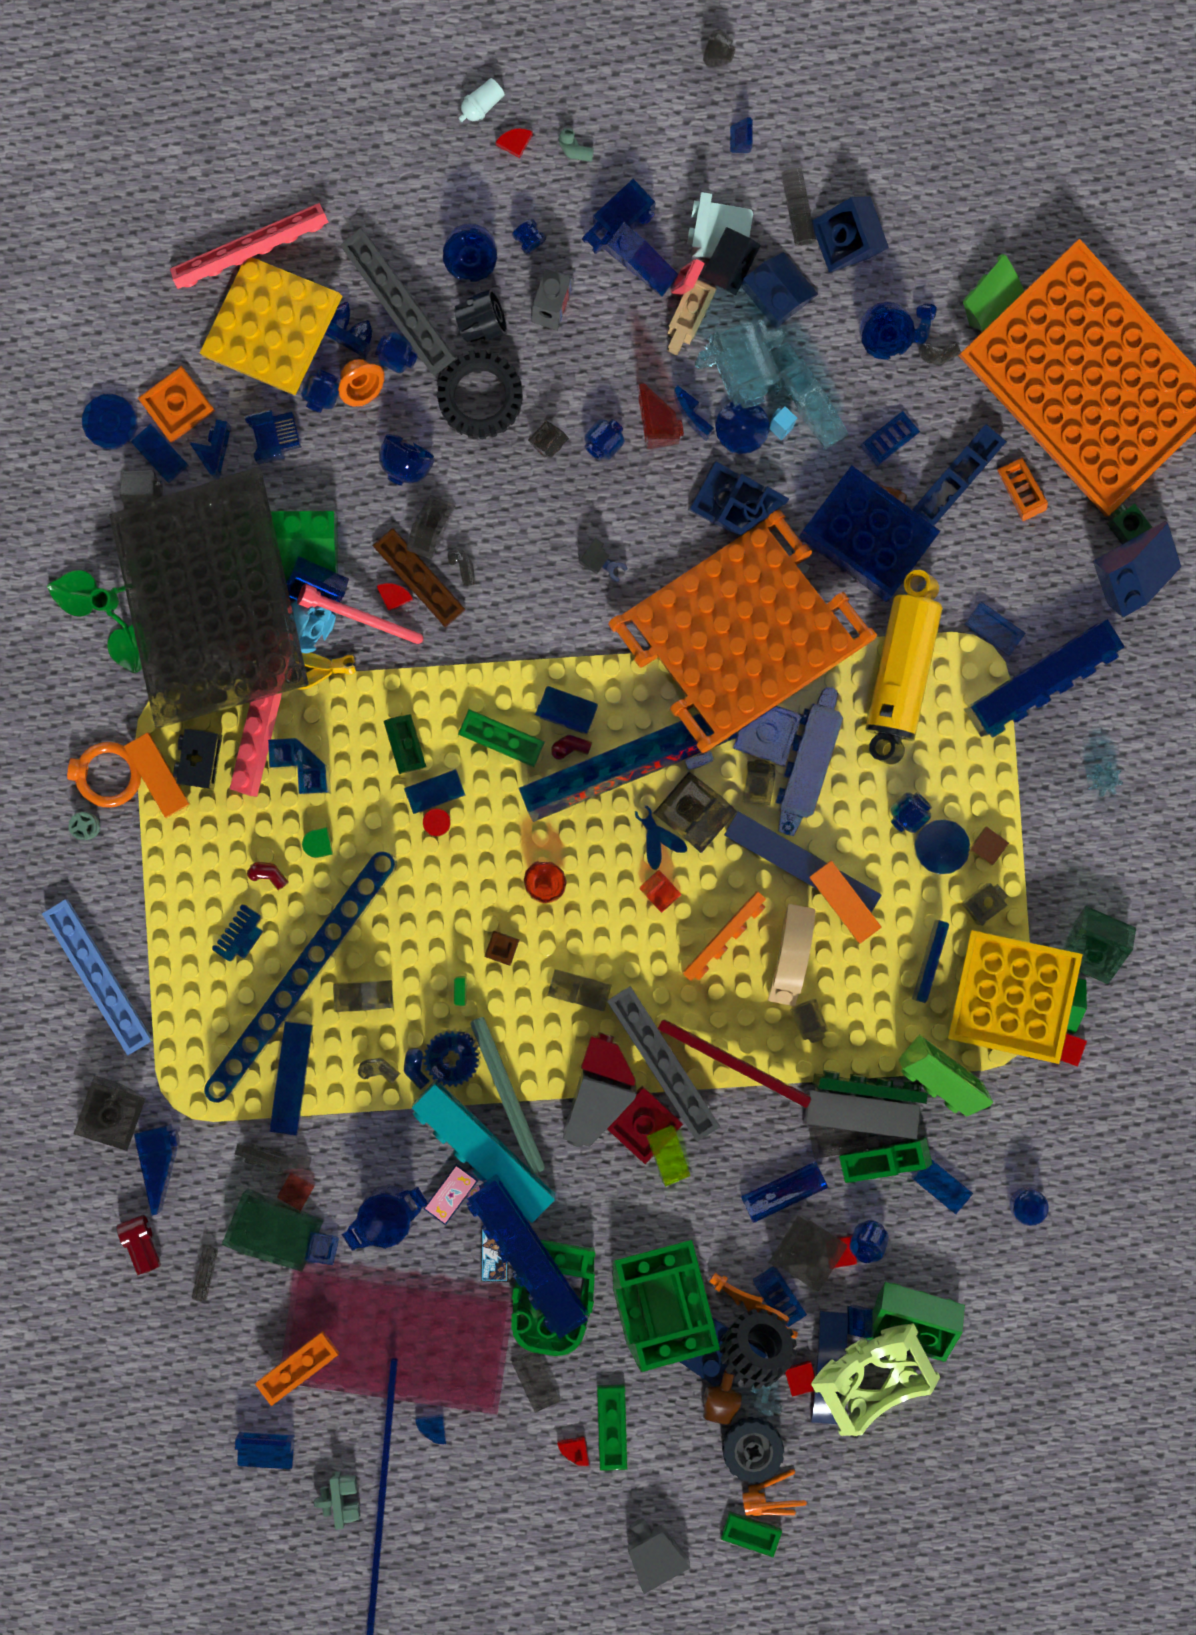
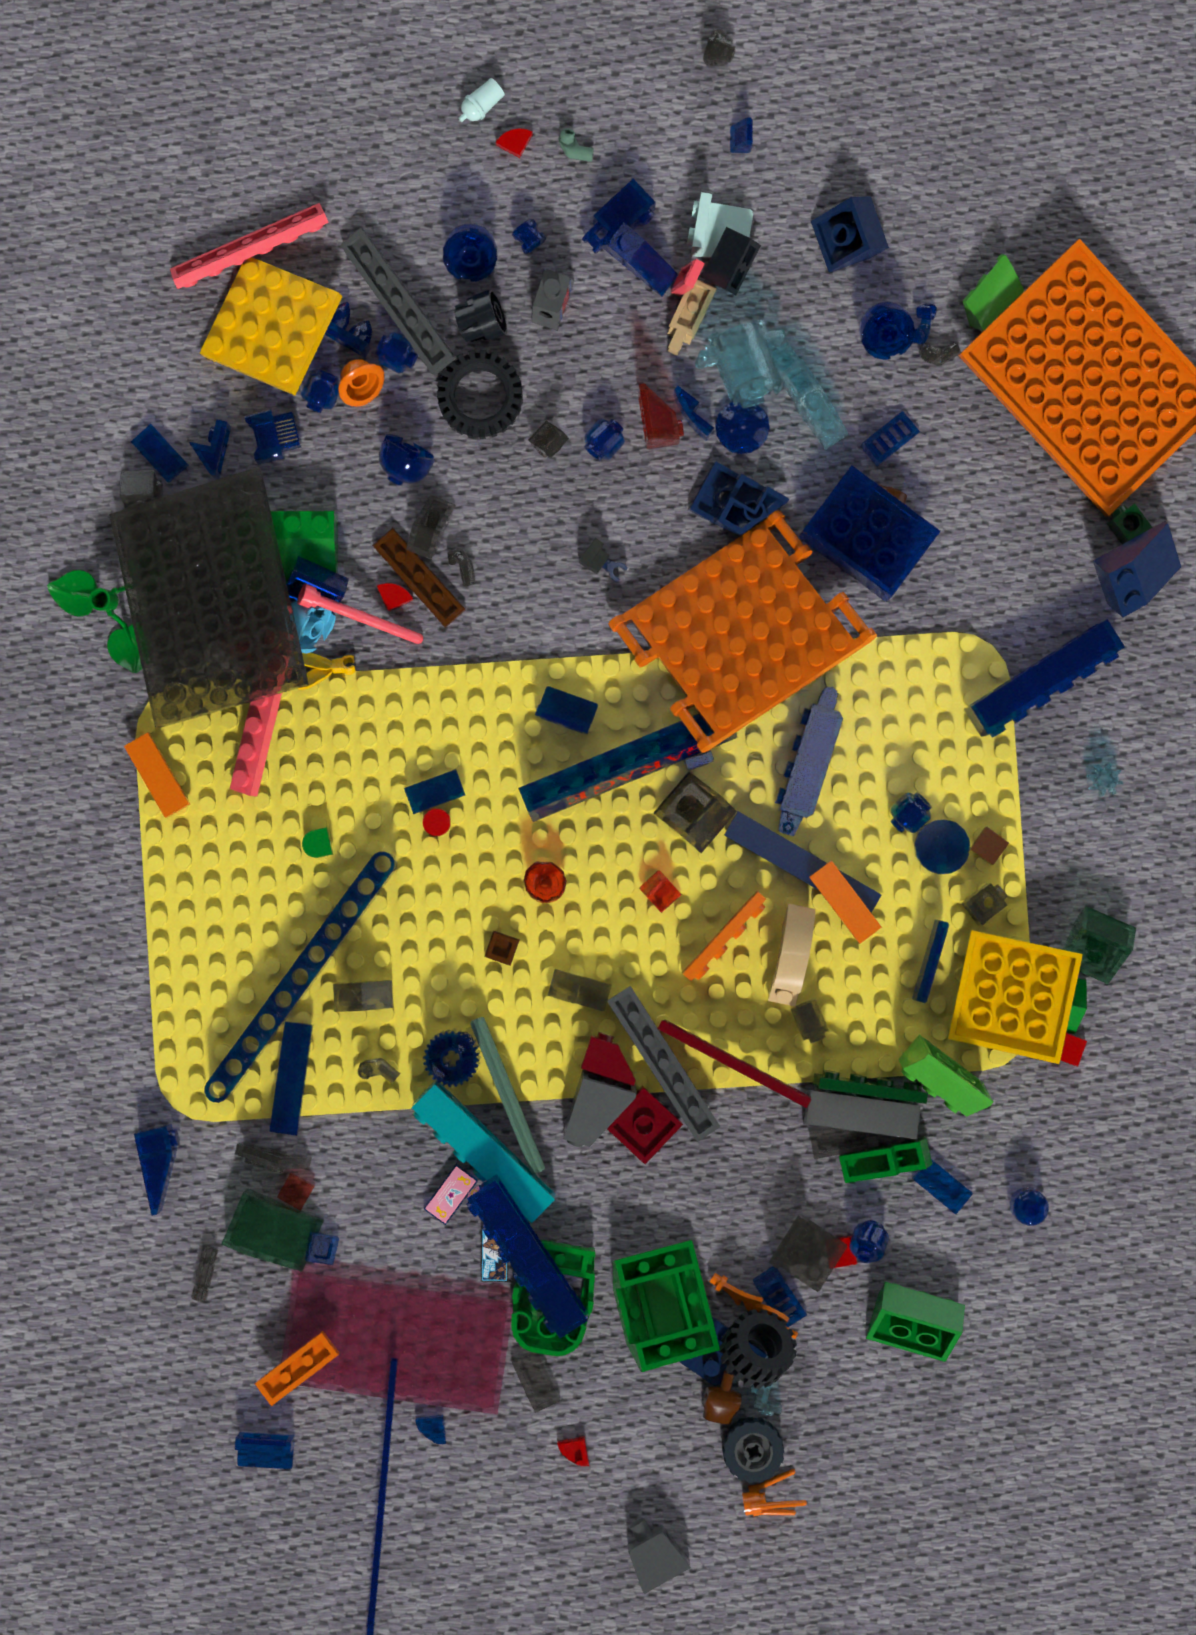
medium blue plate [42,899,153,1056] -> none
orange piece [67,742,141,808] -> none
sand green wheel [68,812,101,840] -> none
clear smoke slope [73,1075,146,1151] -> none
clear blue tile [82,394,138,449] -> none
dark red piece [116,1215,161,1275] -> none
orange tile [138,366,215,443] -> none
black brick [173,729,222,790] -> none
piece [212,905,264,961] -> none
dark red arm [247,862,289,891] -> none
brick [268,738,331,795] -> none
sand green hips [313,1471,361,1530] -> none
clear blue container [341,1184,428,1251] -> none
dark green plate [383,714,426,774] -> none
clear blue arm [403,1048,430,1090] -> none
green tile [454,976,467,1006] -> none
green tile [458,709,545,767] -> none
dark red arm [551,735,592,760] -> none
green tile [597,1384,628,1471] -> none
clear blue piece [635,805,687,870] -> none
clear neon green tile [647,1125,691,1187] -> none
green tile [721,1511,782,1558] -> none
clear blue tile [733,705,803,767] -> none
dark blue slope [741,252,818,329] -> none
clear blue plate [741,1161,828,1223] -> none
clear smoke bracket [743,759,775,805] -> none
medium azure piece [769,407,797,441] -> none
clear smoke piece [781,168,816,246] -> none
red tile [785,1361,815,1397] -> none
dark blue slope [811,1311,848,1425] -> none
yellowish green fence [811,1324,940,1436] -> none
clear blue tile [847,1305,873,1339] -> none
yellow piece [865,570,943,764] -> none
dark blue slope [912,424,1007,528] -> none
clear blue tile [964,601,1026,656] -> none
orange slope [997,457,1048,521] -> none

